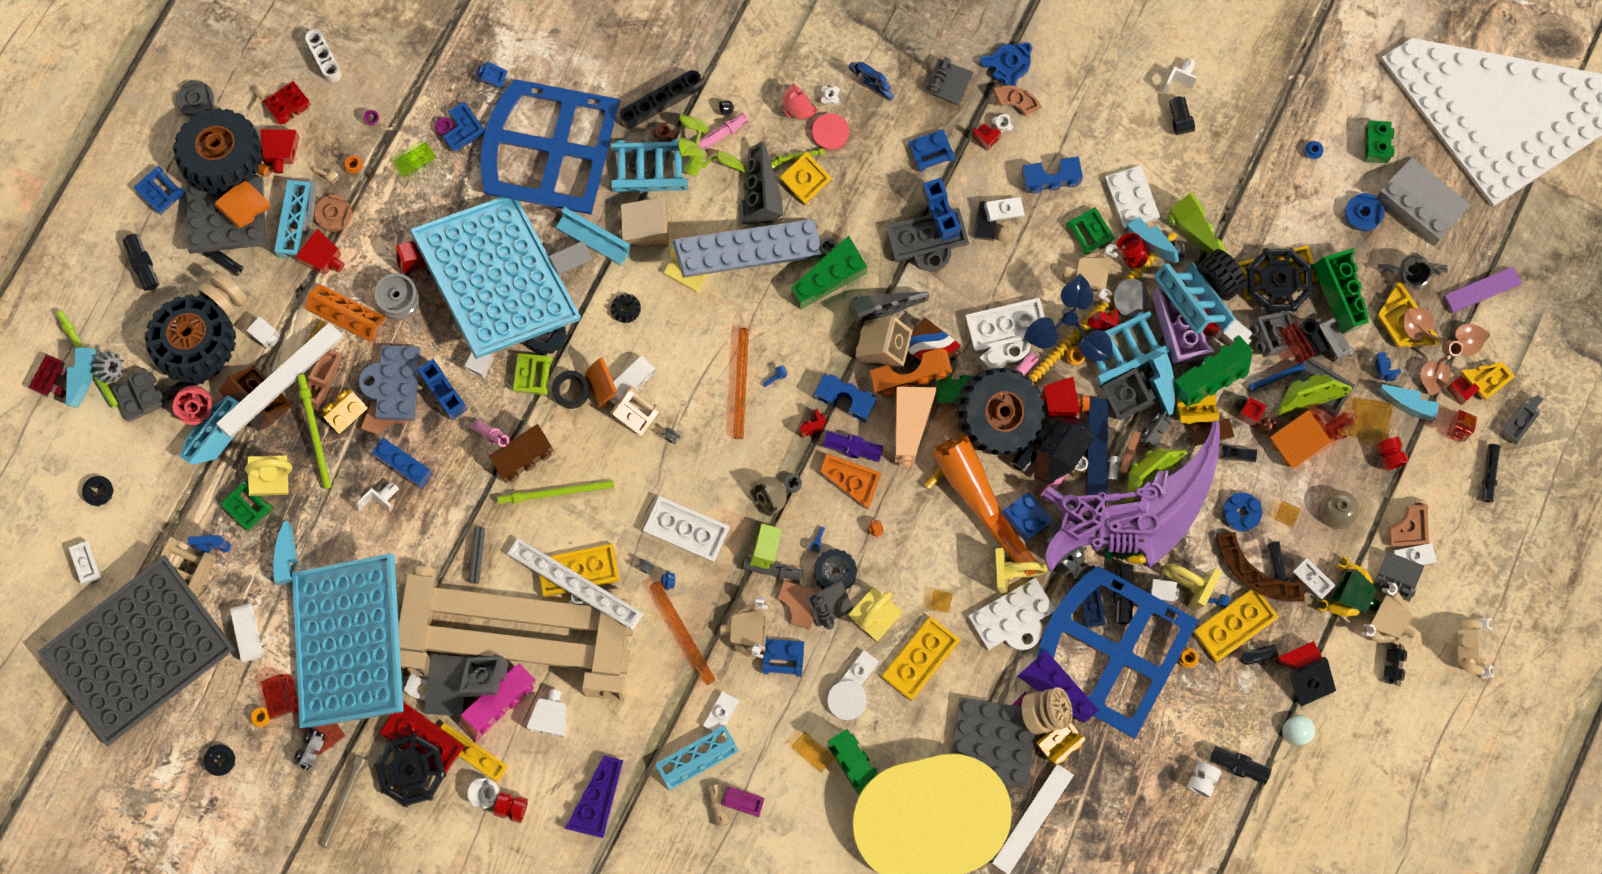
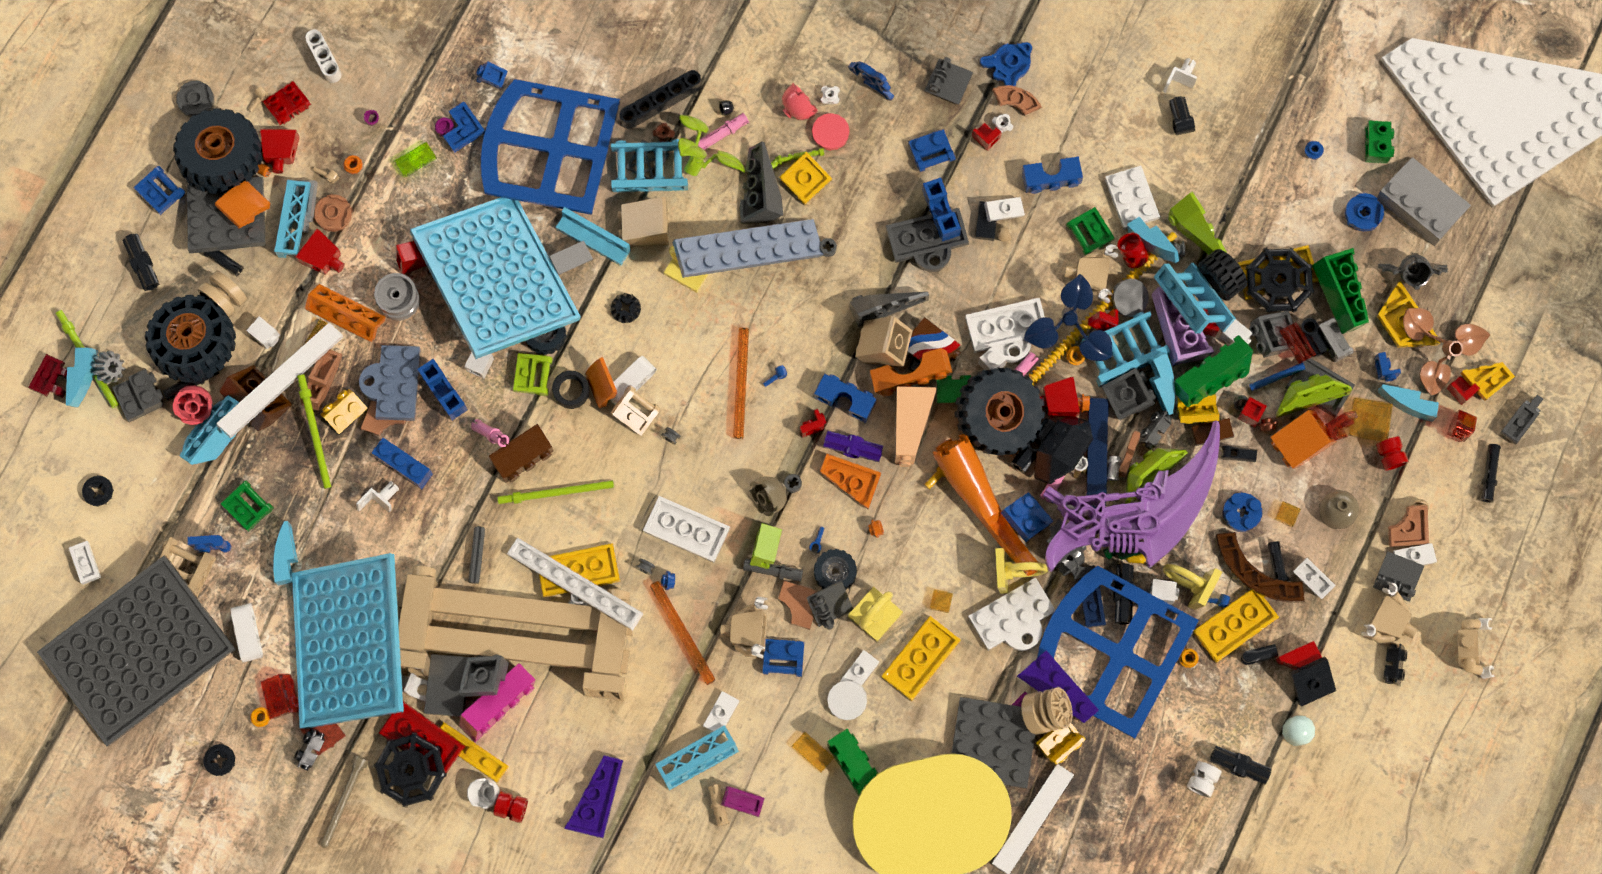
light yellow tile [245,456,292,496] -> none
white torso [527,689,567,738] -> none
green wedge [791,235,868,309] -> none
dark green torso [1317,557,1380,617] -> none
medium lavender tile [1444,267,1522,314] -> none

